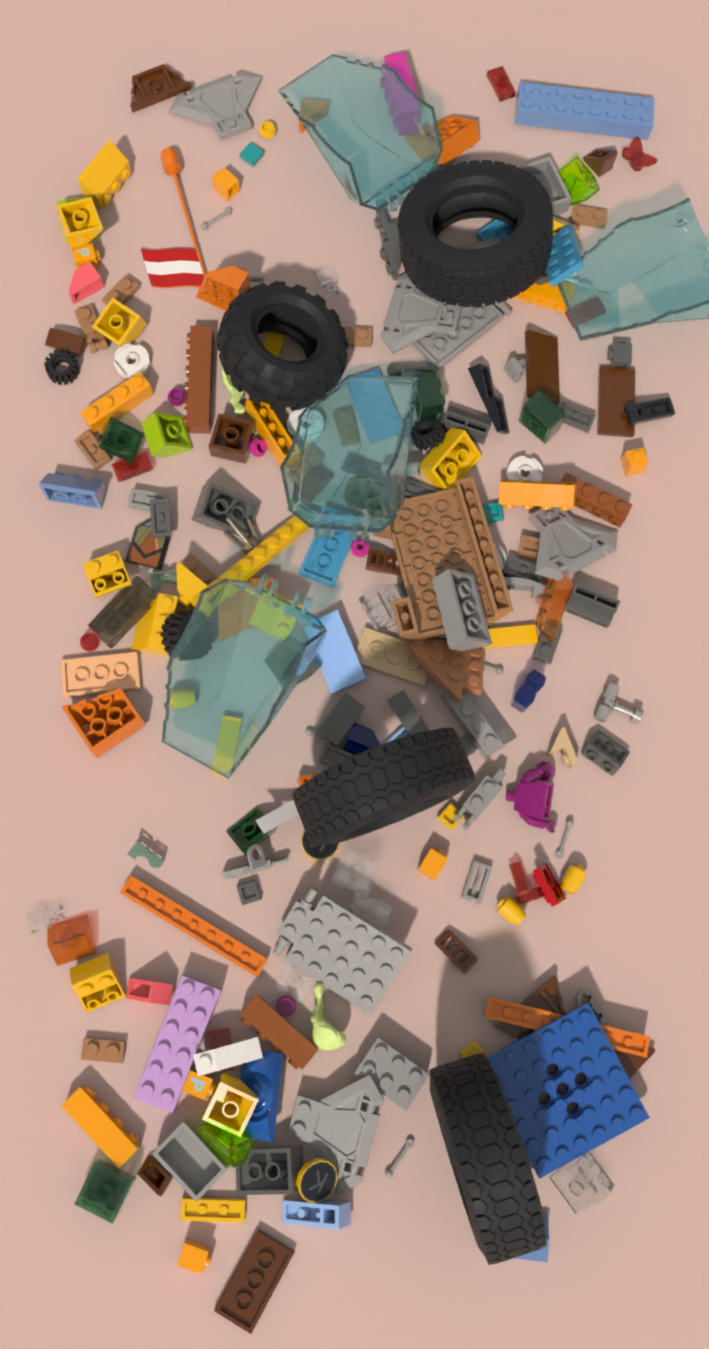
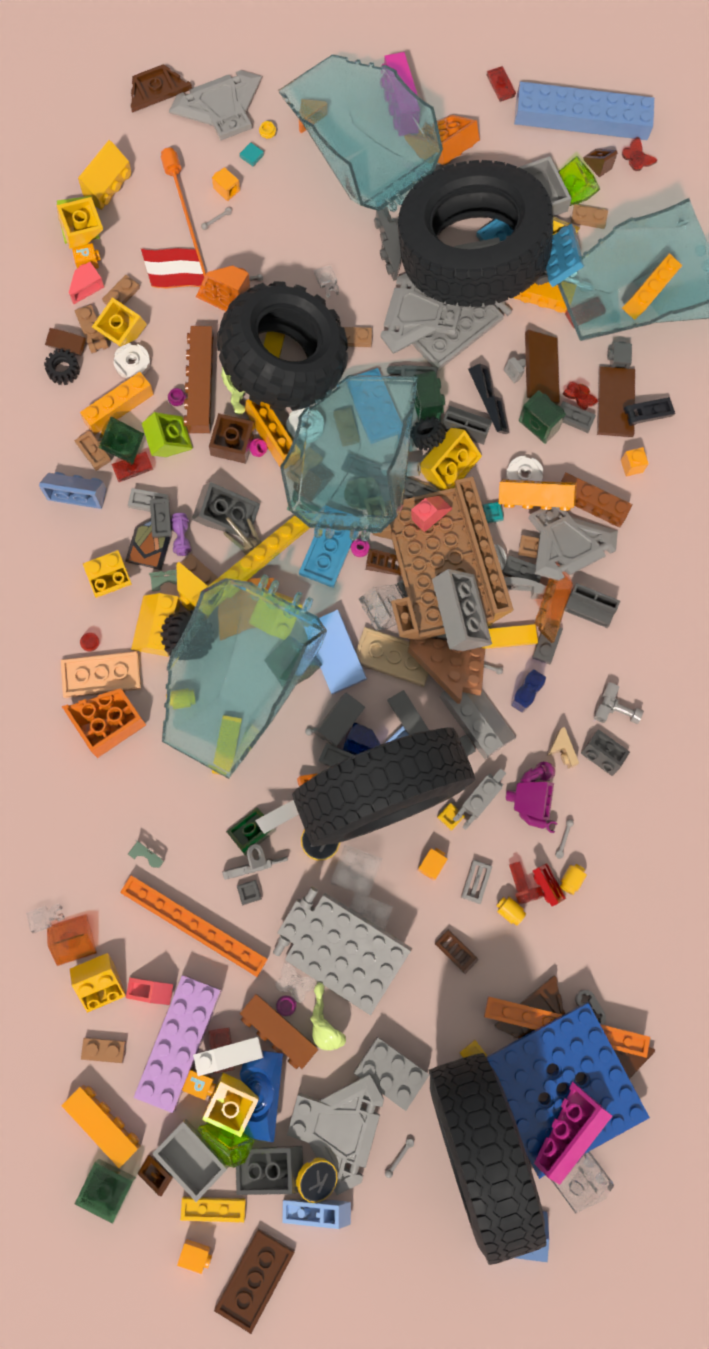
clear smoke tile [88,576,158,649] -> none
none -> medium lavender piece [171,513,192,556]
none -> coral slope [411,496,452,532]
none -> dark pink wedge [534,1082,612,1185]
none -> clear red animal [562,381,598,411]
none -> light orange brick [622,253,682,320]

